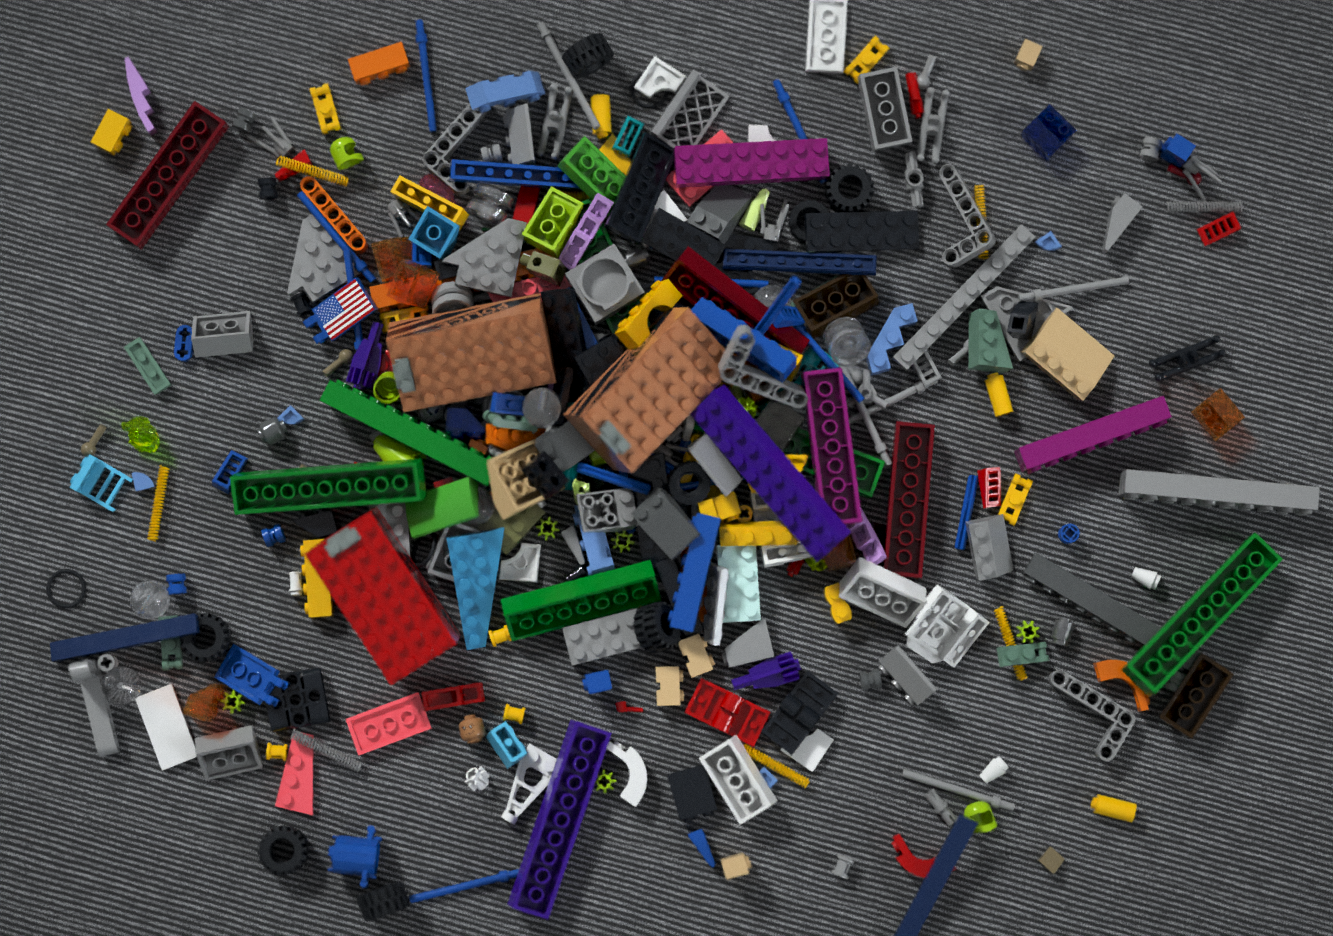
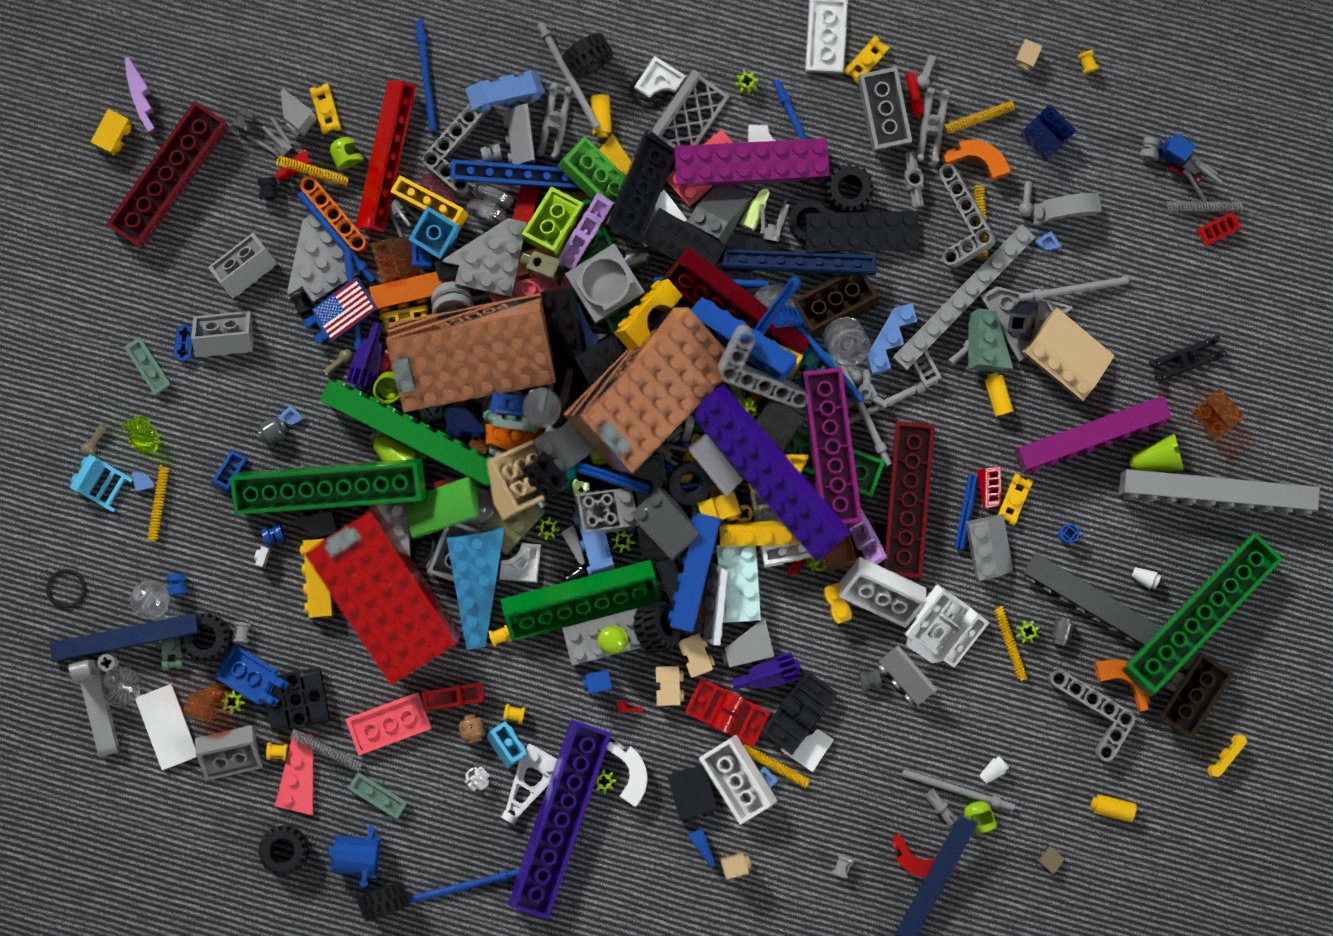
white pin [289,571,303,596] -> none
orange brick [348,42,410,85] -> none
clear orange slope [386,258,440,309] -> none
teal tile [611,116,644,158] -> none
sand green plate [996,642,1050,667] -> none
light grey slope [1102,193,1142,254] -> none
none -> light grey slope [208,233,278,299]
none -> light grey bush [231,621,251,643]
none -> white plate [254,546,271,568]
none -> light grey slope [281,89,317,137]
none -> sand green plate [348,772,408,819]
none -> red brick [356,80,416,233]
none -> lime helmet [598,625,628,654]
none -> lime gear [735,70,758,95]
none -> orange arch [942,140,1011,181]
none -> yellow piece [944,100,1015,135]
none -> light grey bar [1019,181,1034,217]
none -> light grey arch [1032,193,1102,225]
none -> yellow bush [1077,50,1100,74]
none -> lime cone [1129,434,1184,472]
none -> yellow plate [1207,735,1247,777]

